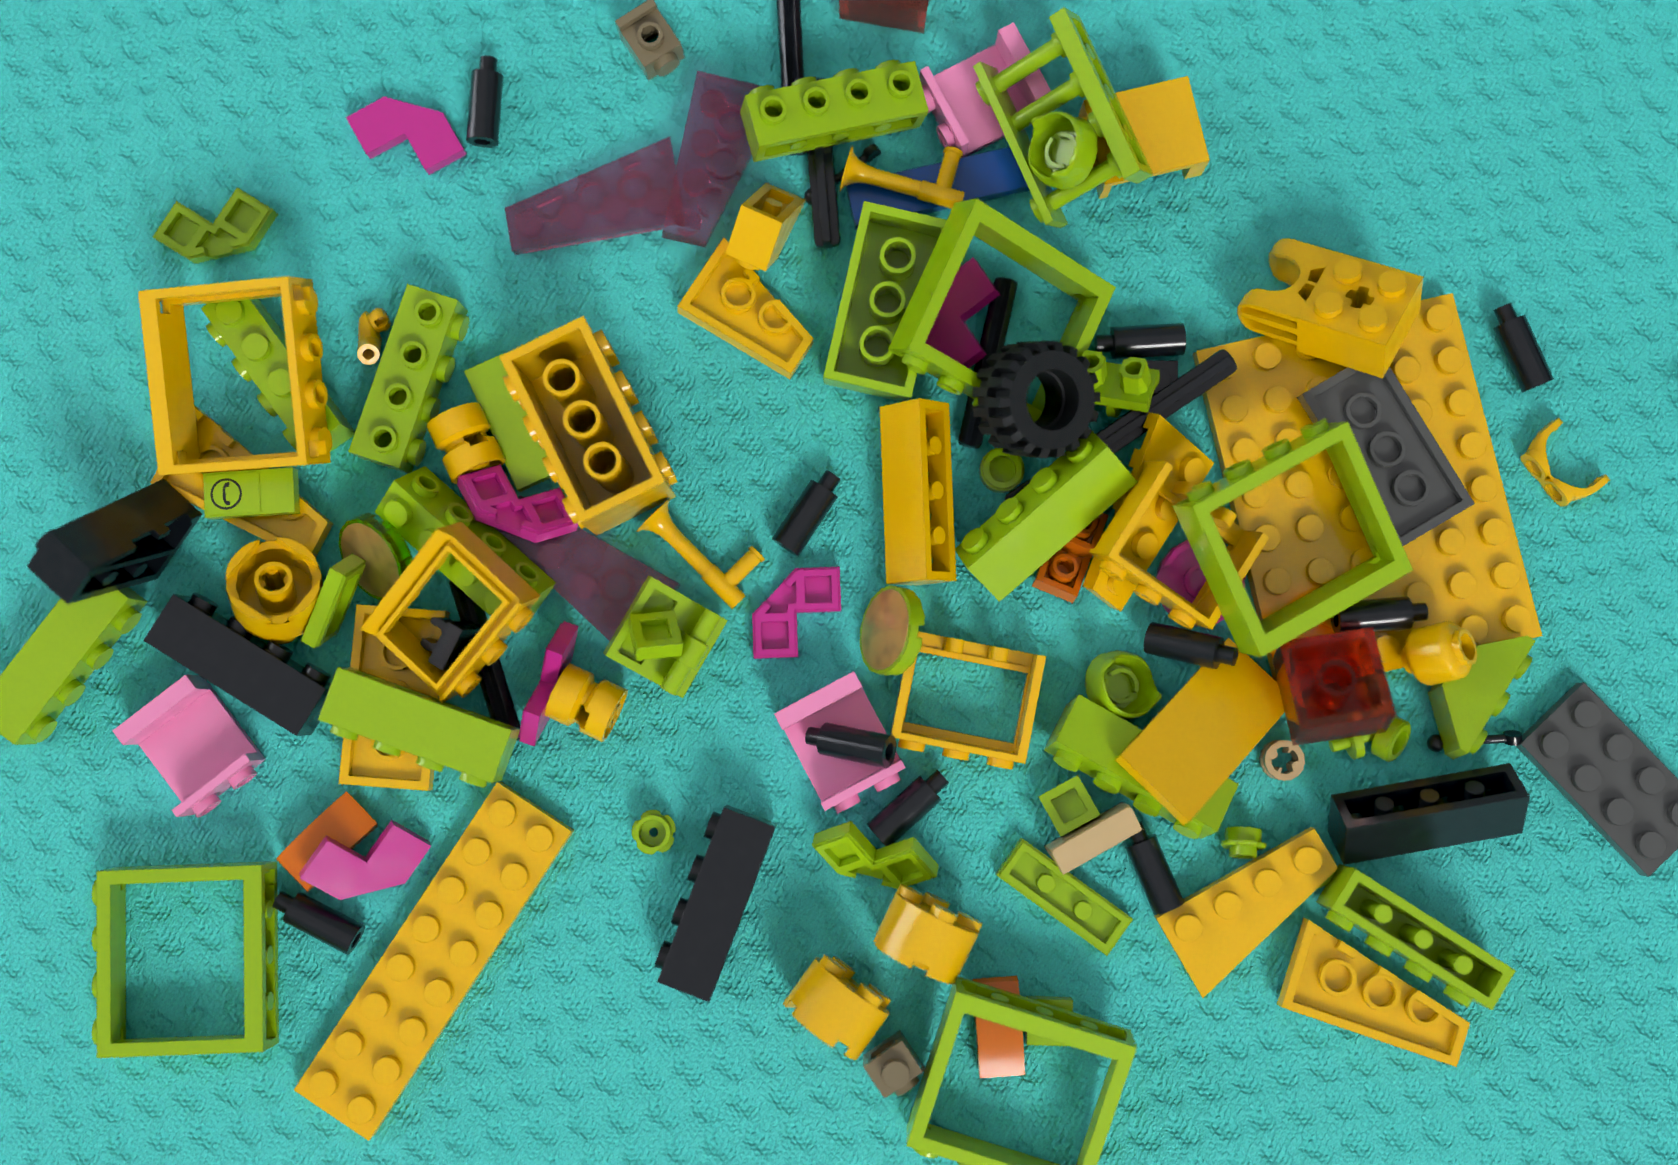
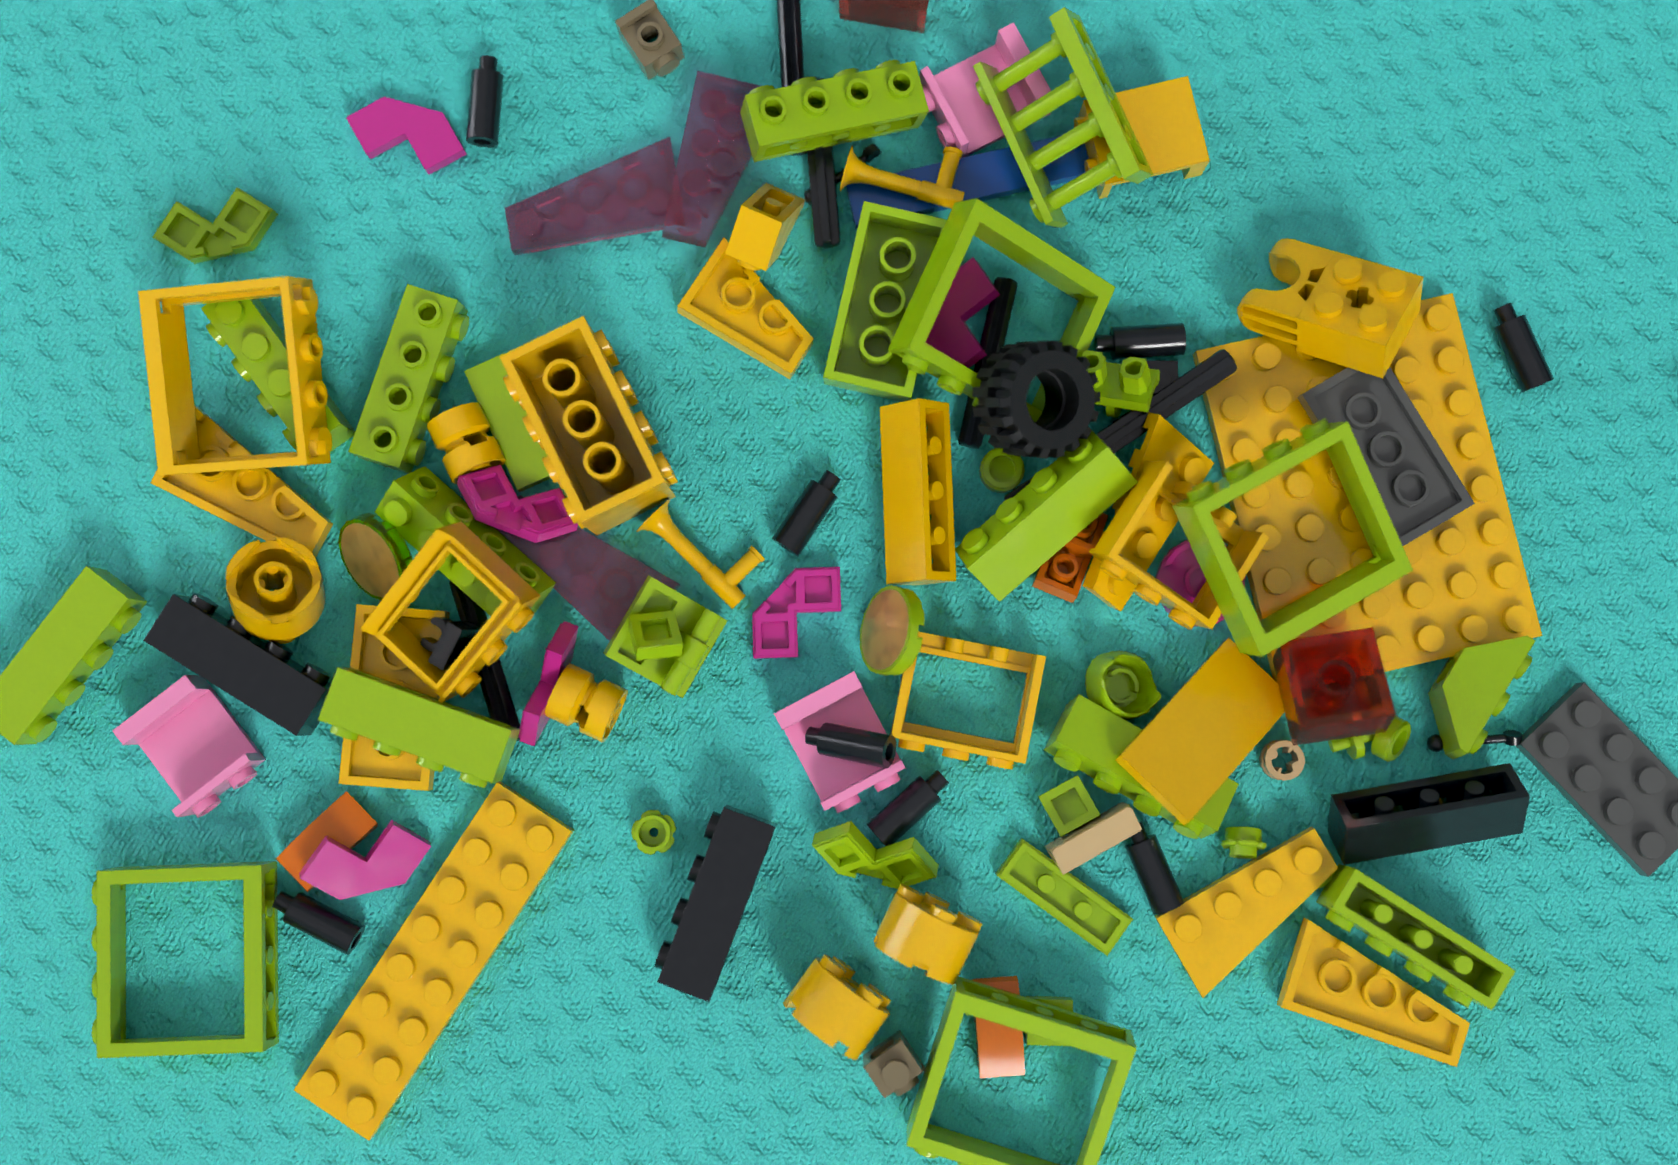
black wedge [26,479,202,604] -> none
lime tile [203,467,300,520] -> none
lime tile [301,553,366,649] -> none
yellow arm [357,308,391,365] -> none
lime hair [1028,111,1098,190] -> none
black cylinder [1144,622,1238,669] -> none
black cylinder [1331,596,1428,635] -> none
yellow head [1401,621,1477,686] -> none
yellow cap [1520,417,1610,507] -> none

